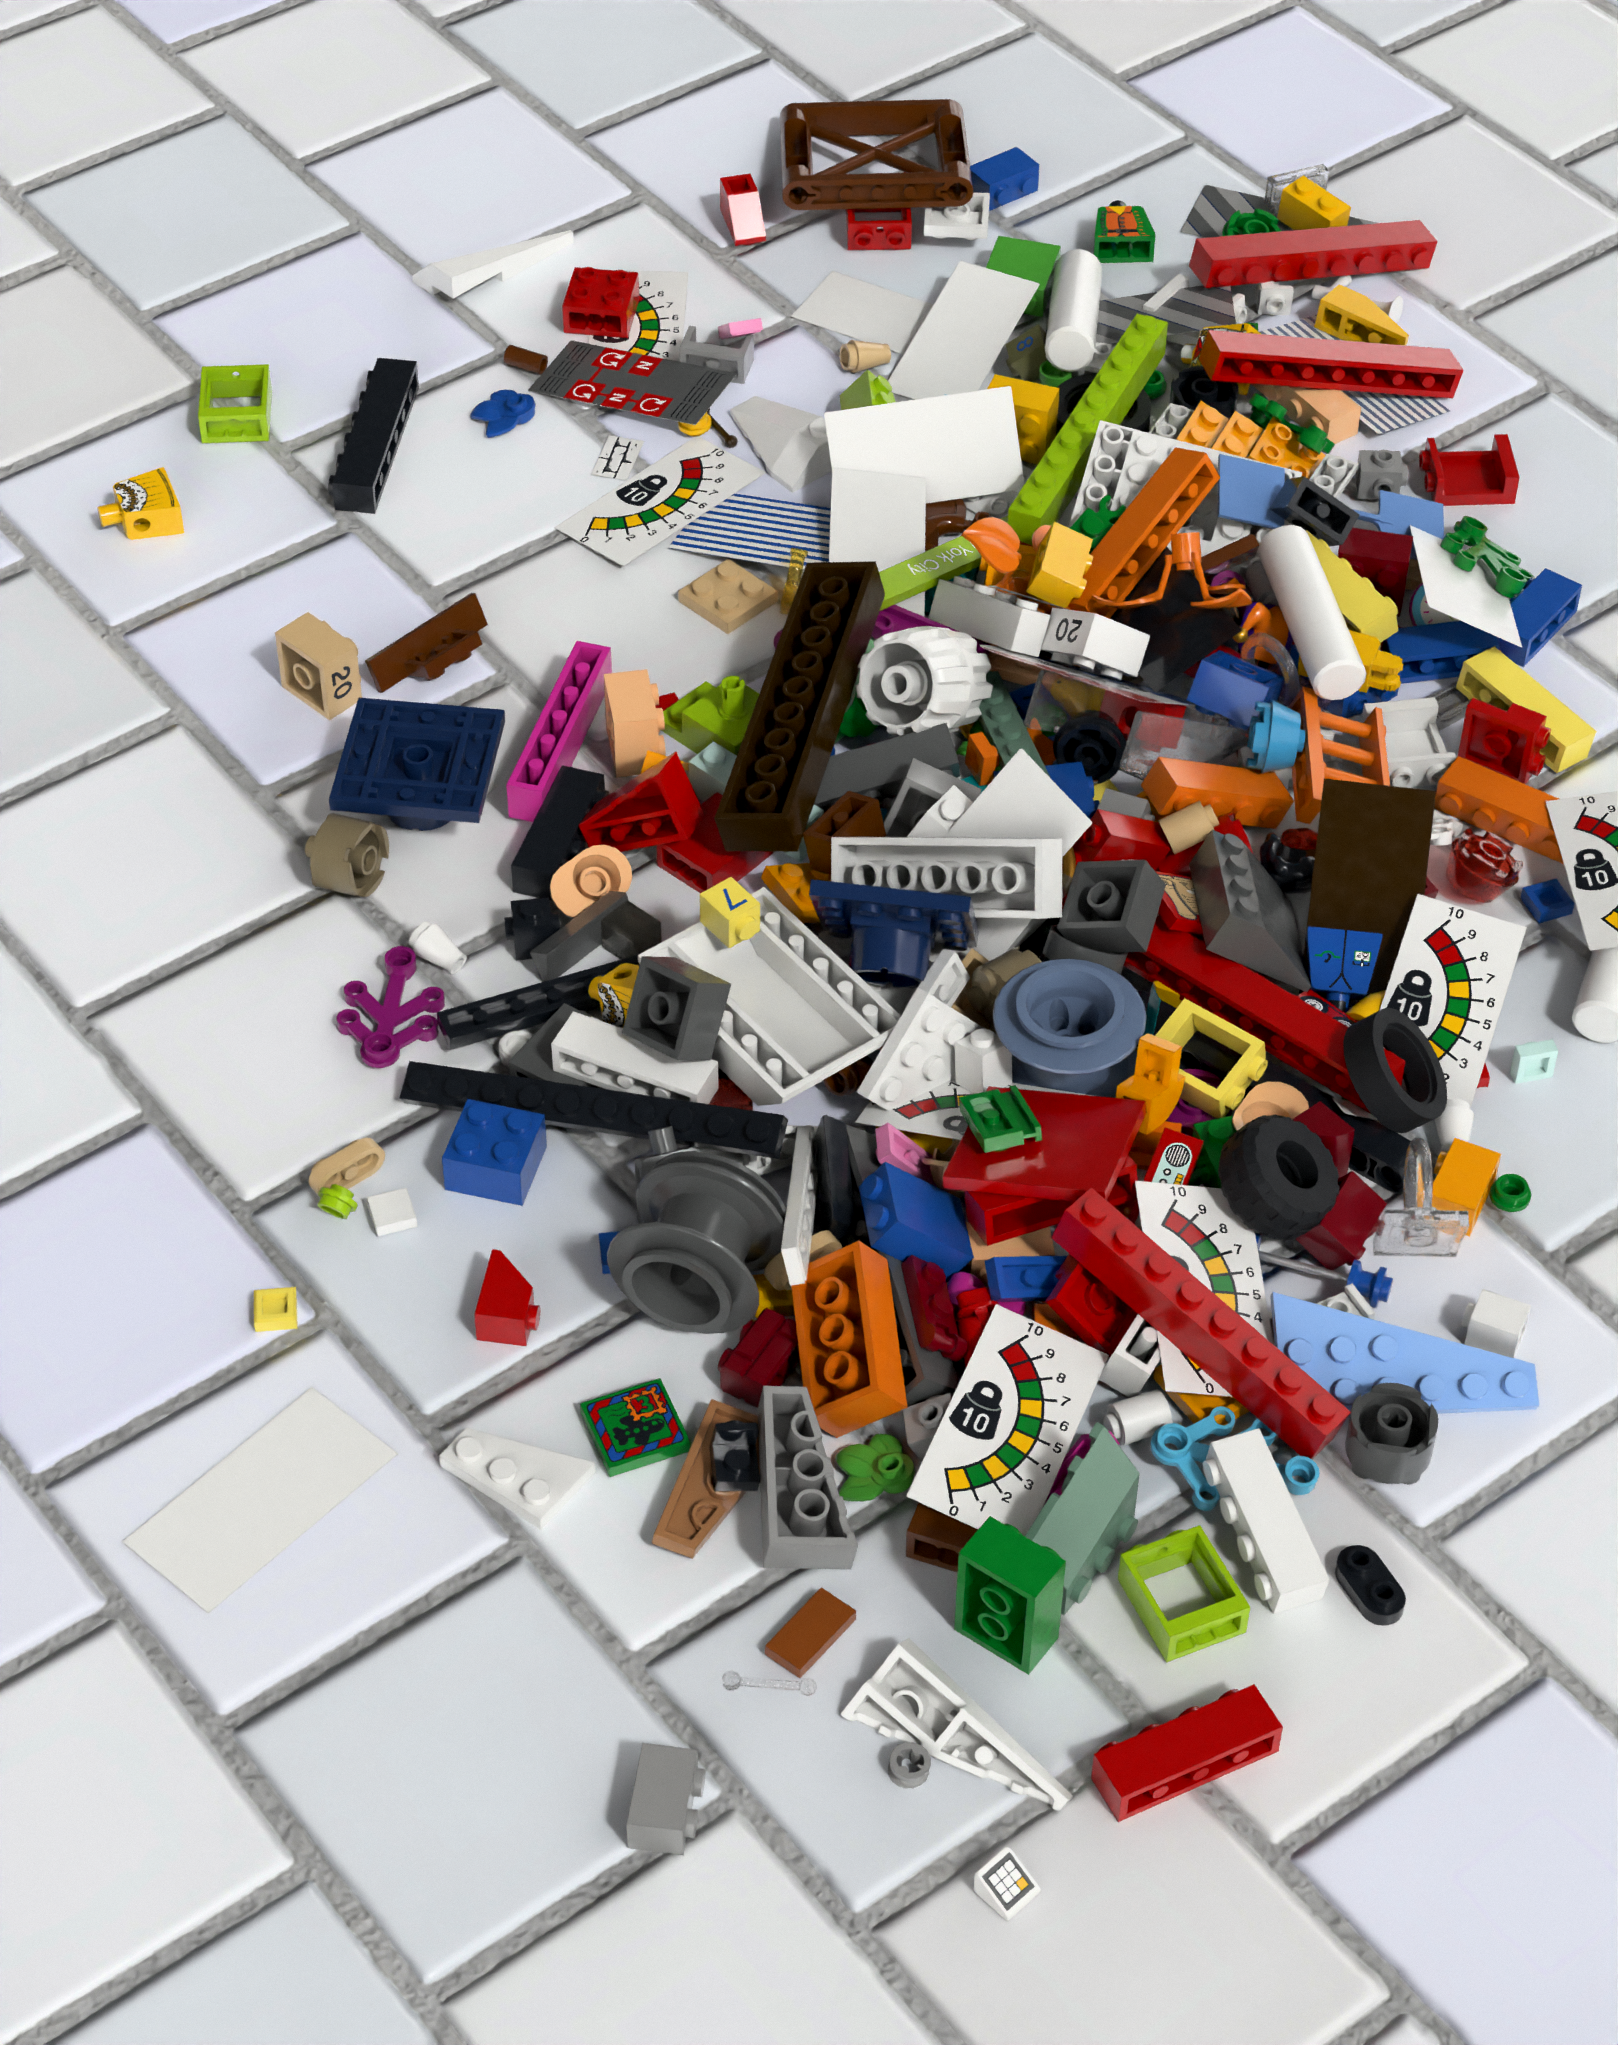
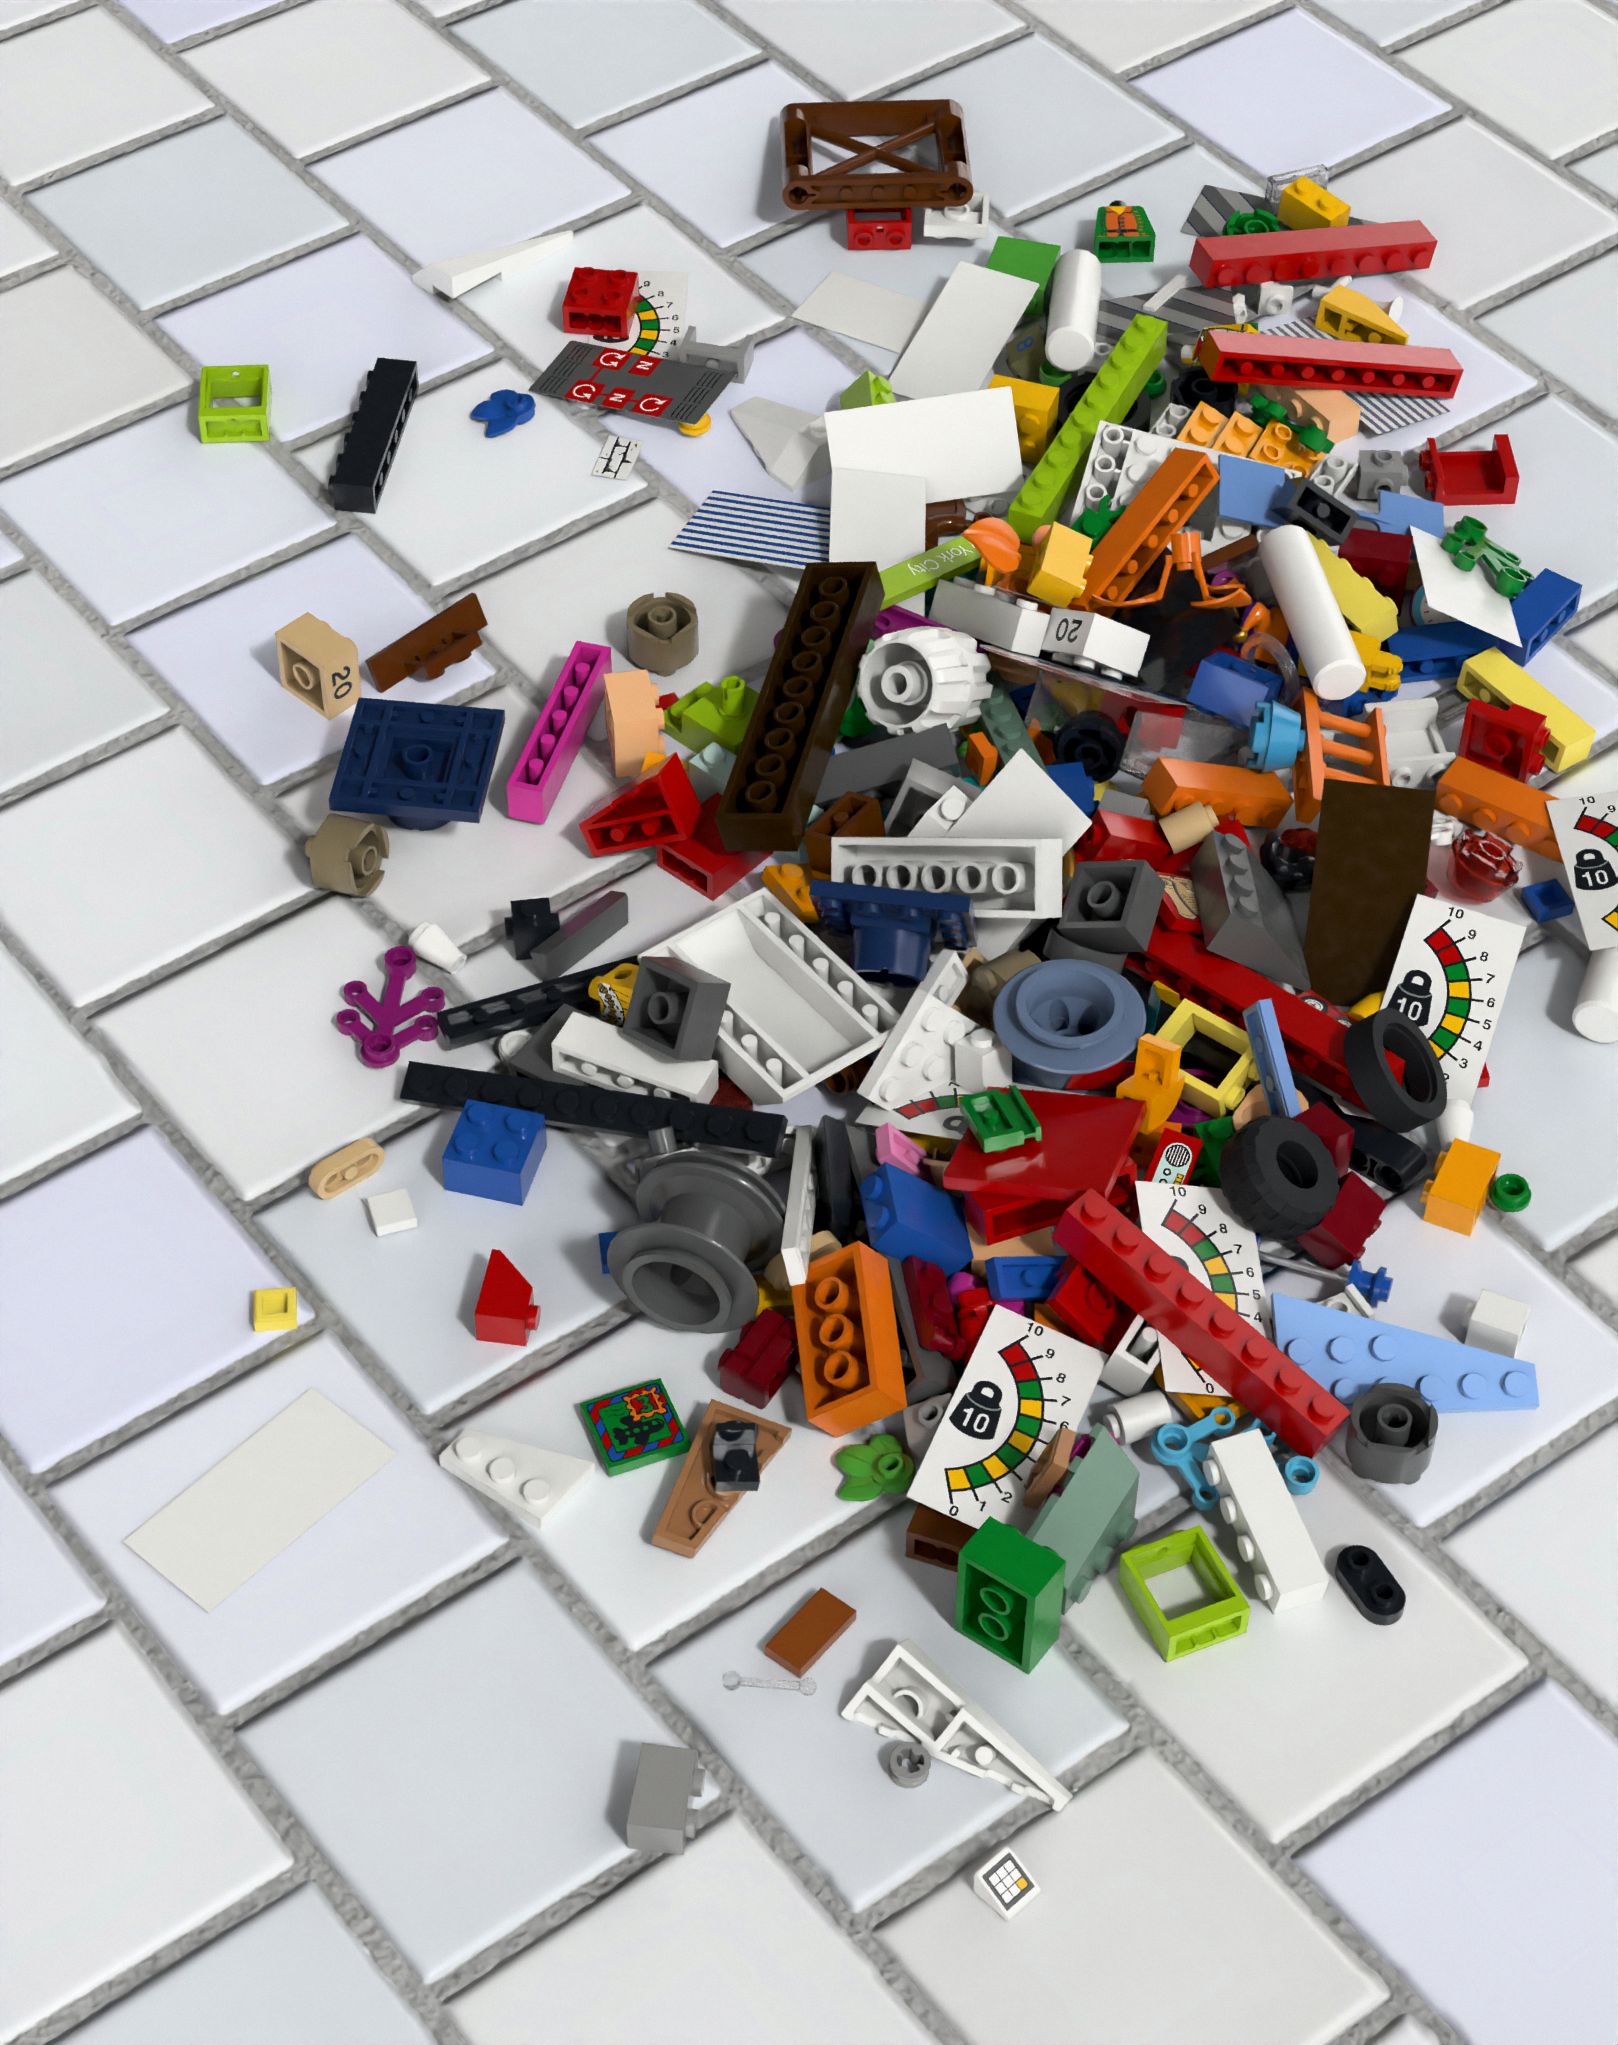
yellow torso [97,467,184,540] -> none
lime plate [317,1184,358,1219] -> none
reddish brown piece [504,345,548,375] -> none
black brick [511,765,609,901] -> none
light nougat piece [550,845,632,918] -> none
white sticker [554,436,766,567] -> none
clear smoke brick [601,900,662,960] -> none
tan plate [678,559,778,634] -> none
light yellow brick [700,877,760,948] -> none
dark brown hinge [707,408,738,448] -> none
bright pink tile [718,318,763,339] -> none
slope [720,173,766,246] -> none
light grey wedge [757,1386,858,1569] -> none
clear yellow bar [779,548,808,615] -> none
tan cone [840,340,891,373] -> none
blue brick [970,147,1040,211] -> none
red brick [1091,1684,1283,1822] -> none
blue torso [1306,926,1383,1013] -> none
clear tile [1373,1137,1469,1257] -> none
light aqua plate [1510,1039,1558,1084] -> none
none -> dark tan brick [627,592,699,677]
none -> medium nougat plate [1022,1427,1077,1510]
none -> red sticker [1065,1061,1136,1091]
none -> medium blue tile [1242,998,1302,1120]

